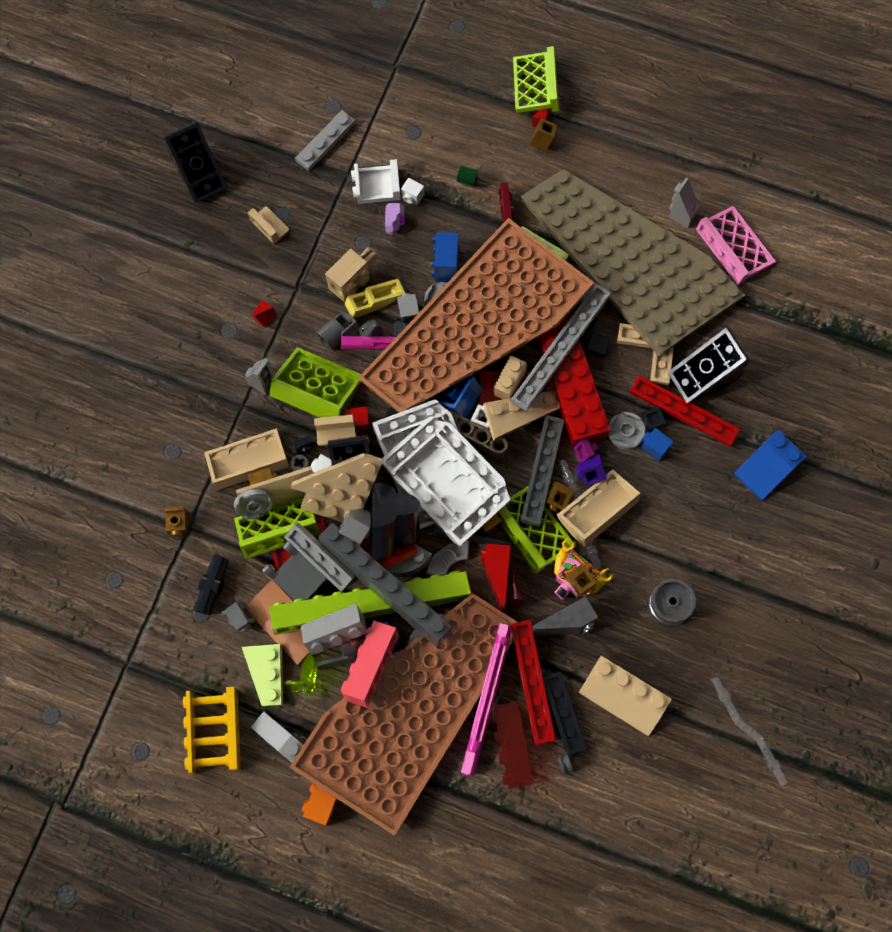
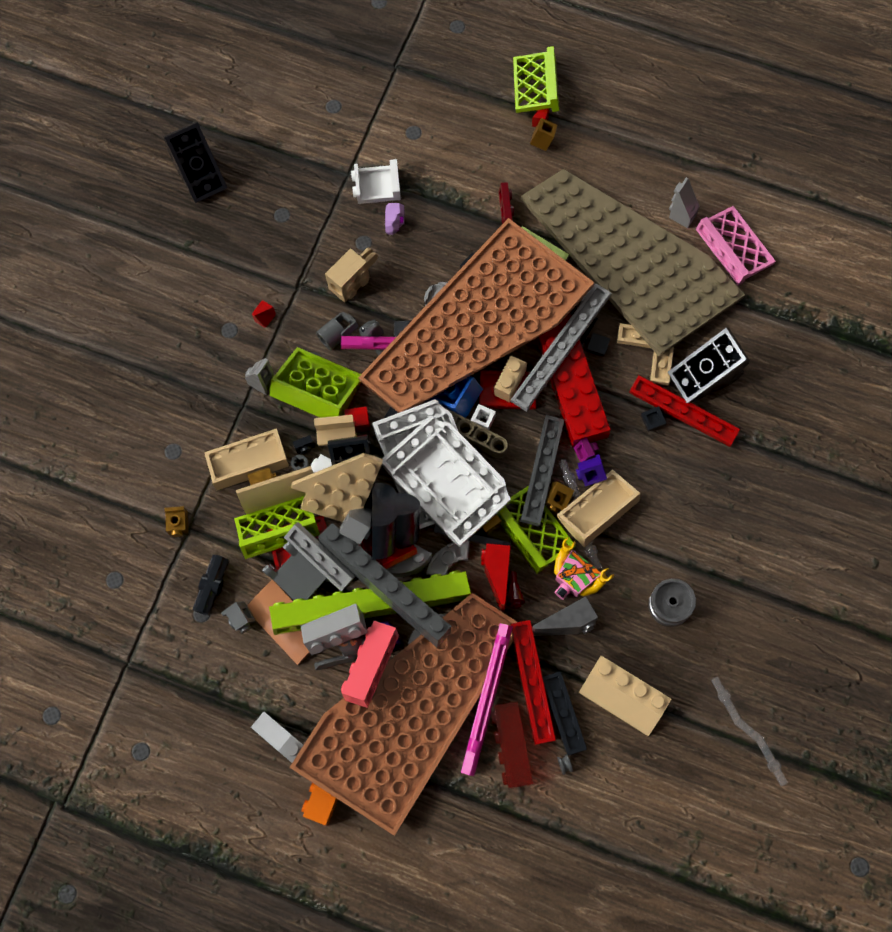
yellow fence [183,687,241,774] -> none
light grey tile [234,489,273,520] -> none
yellowish green wing [242,644,283,706] -> none
tan panel [248,207,289,244] -> none
clear neon green piece [285,653,317,694] -> none
light grey plate [295,110,356,171] -> none
light yellow slope [345,279,406,318] -> none
light grey brick [397,293,419,321] -> none
white plate [401,178,425,205] -> none
blue container [431,232,459,282] -> none
dark green brick [457,166,478,187] -> none
tan wing [483,390,560,441] -> none
pearl gold brick [565,563,597,597] -> none
light grey tile [609,412,646,450] -> none
blue brick [641,428,673,461] -> none
blue slope [734,430,807,501] -> none

